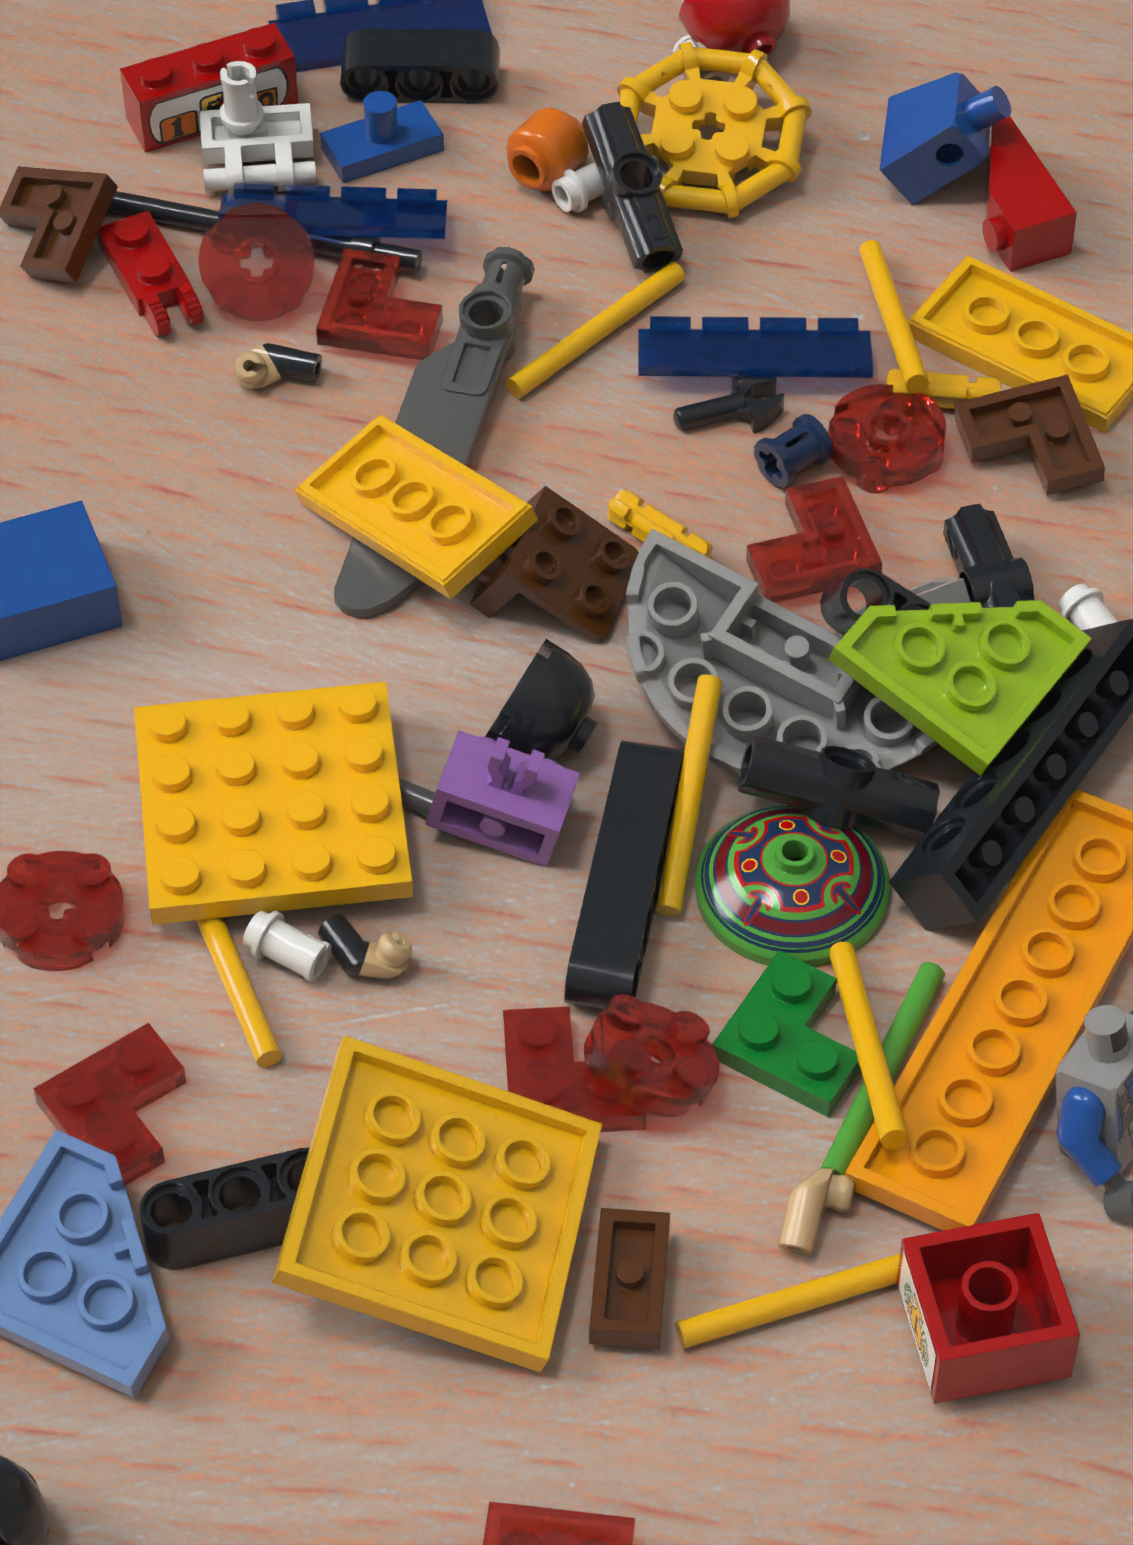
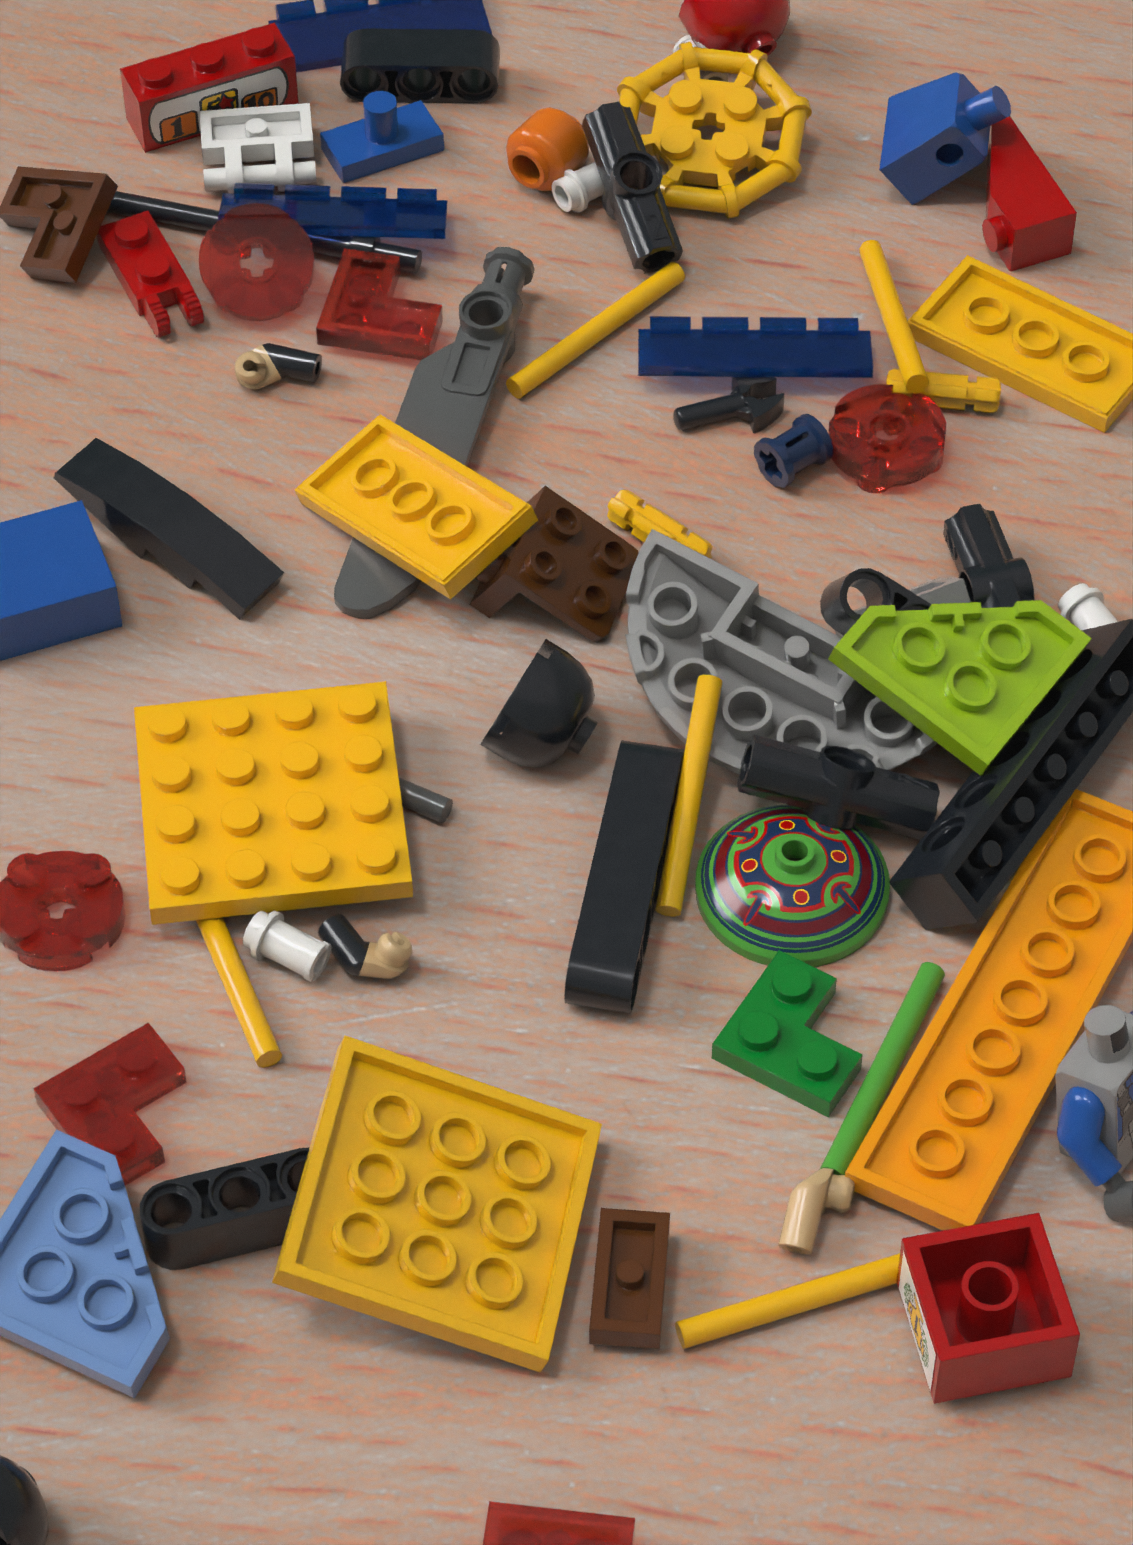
white pin [220,61,264,135] -> none
medium lavender brick [425,730,580,868] -> none
clear red plate [503,1006,646,1132] -> none
clear red plate [584,994,719,1117] -> none
clear red plate [746,476,882,603] -> none
yellow bar [829,942,908,1150] -> none
reddish brown plate [954,374,1105,495] -> none
none -> black slope [54,438,285,620]

